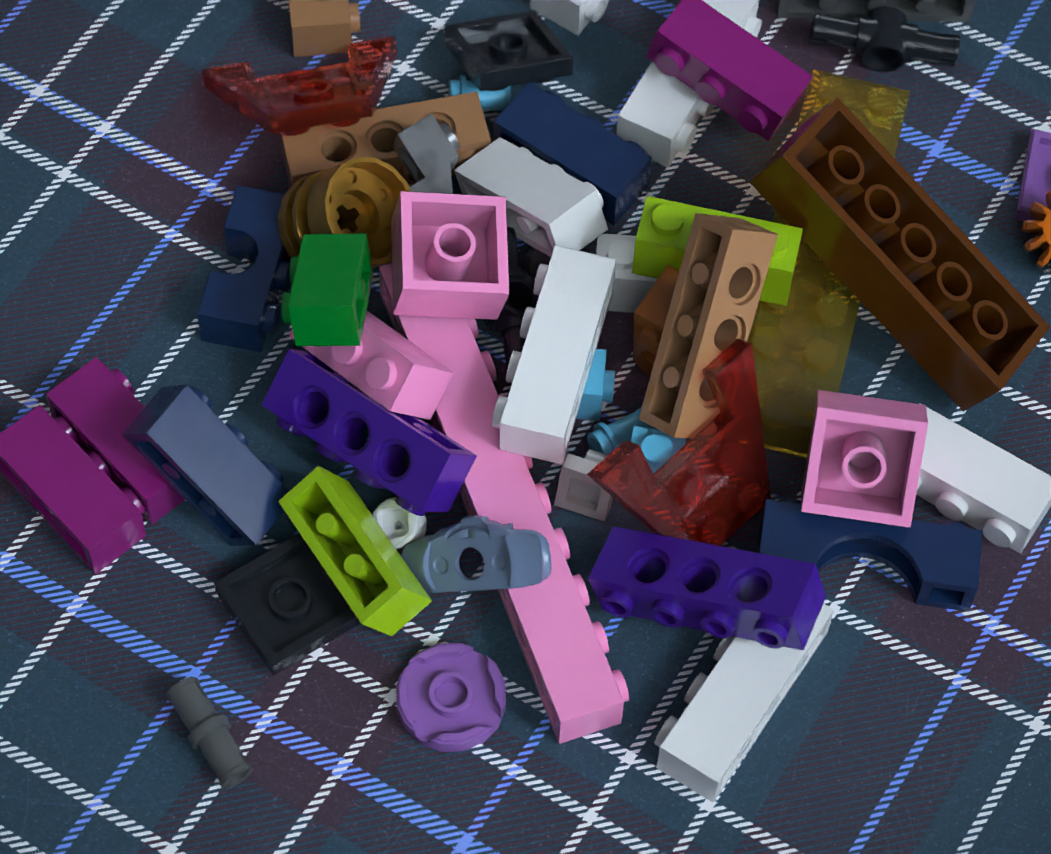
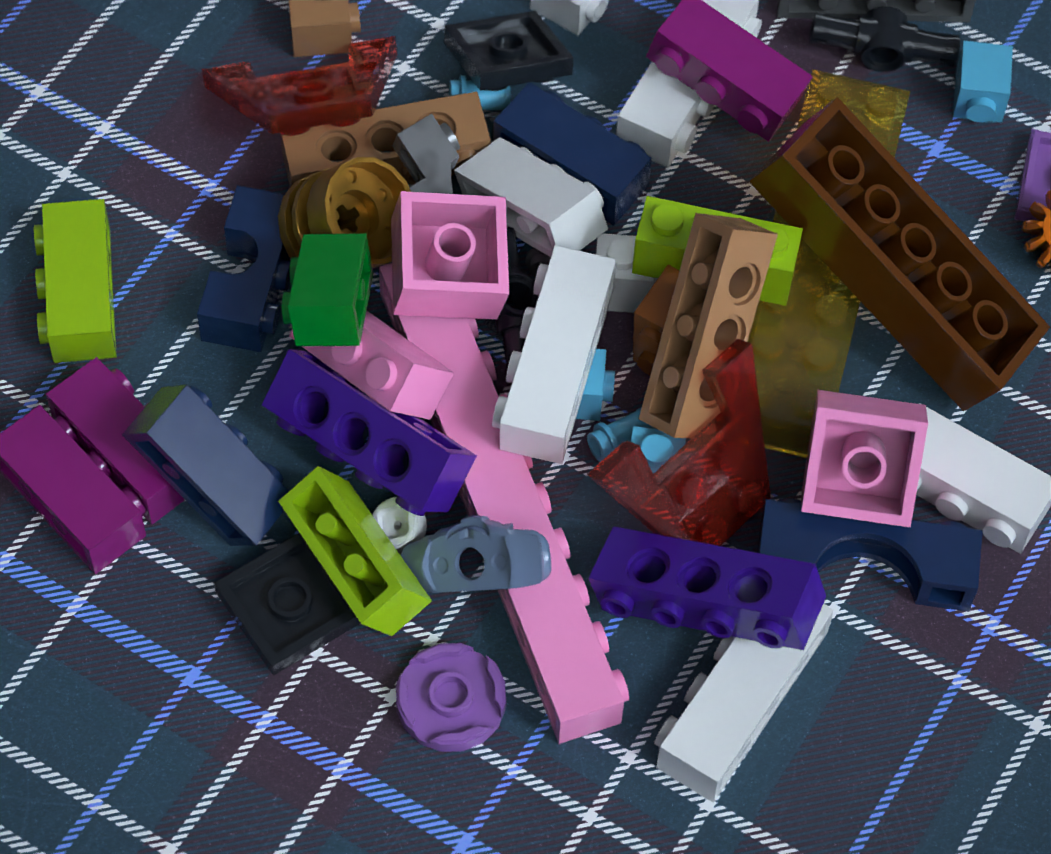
dark grey pin [166,676,254,789] -> none
light grey tile [554,449,619,522] -> none
none -> lime brick [34,199,117,363]
none -> medium azure brick [953,40,1013,123]

